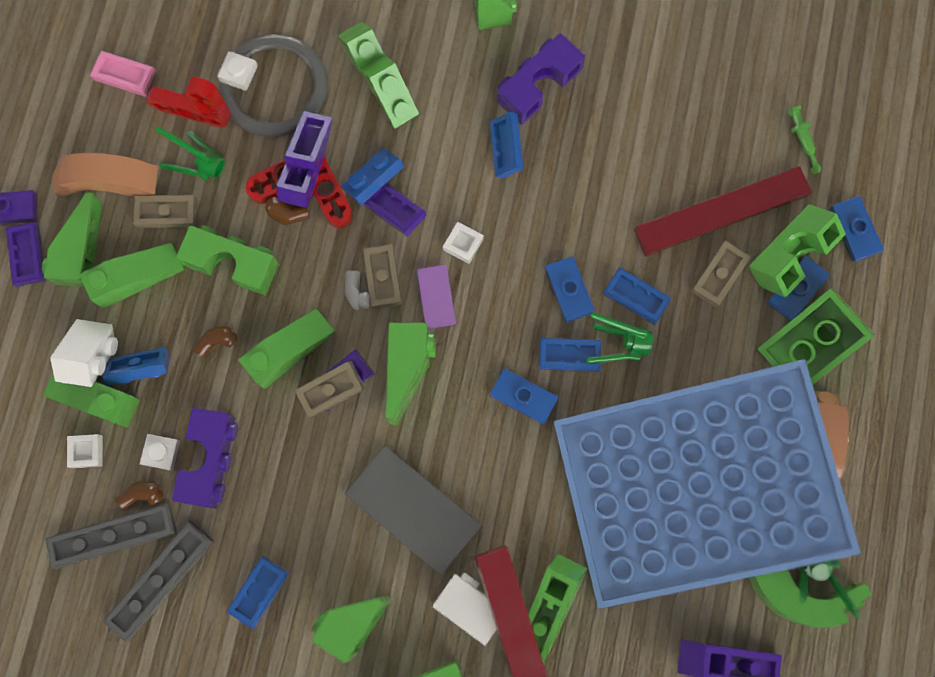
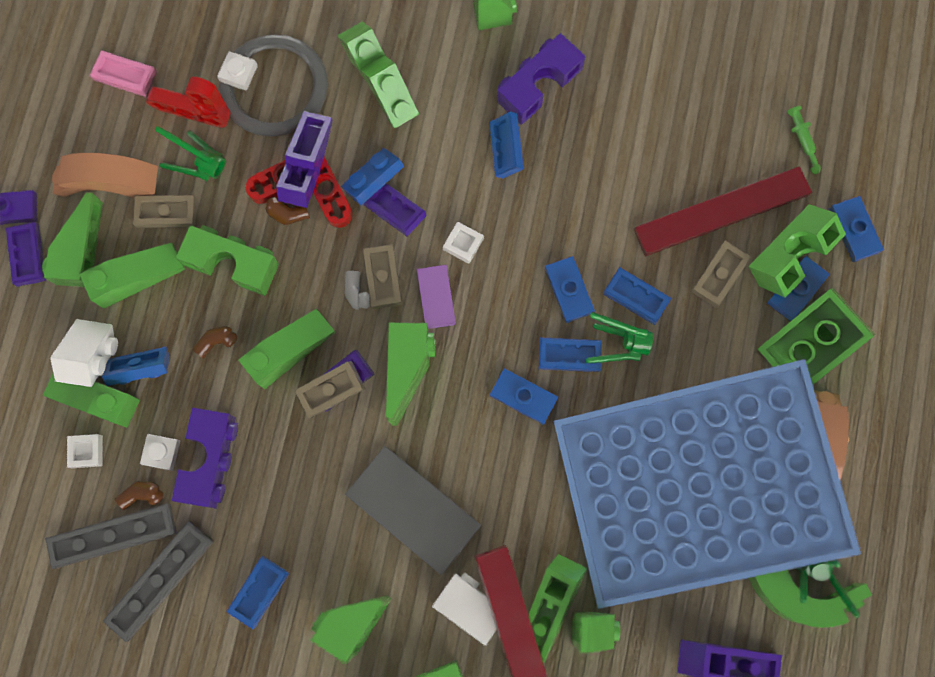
none -> bright green slope [572,611,620,653]

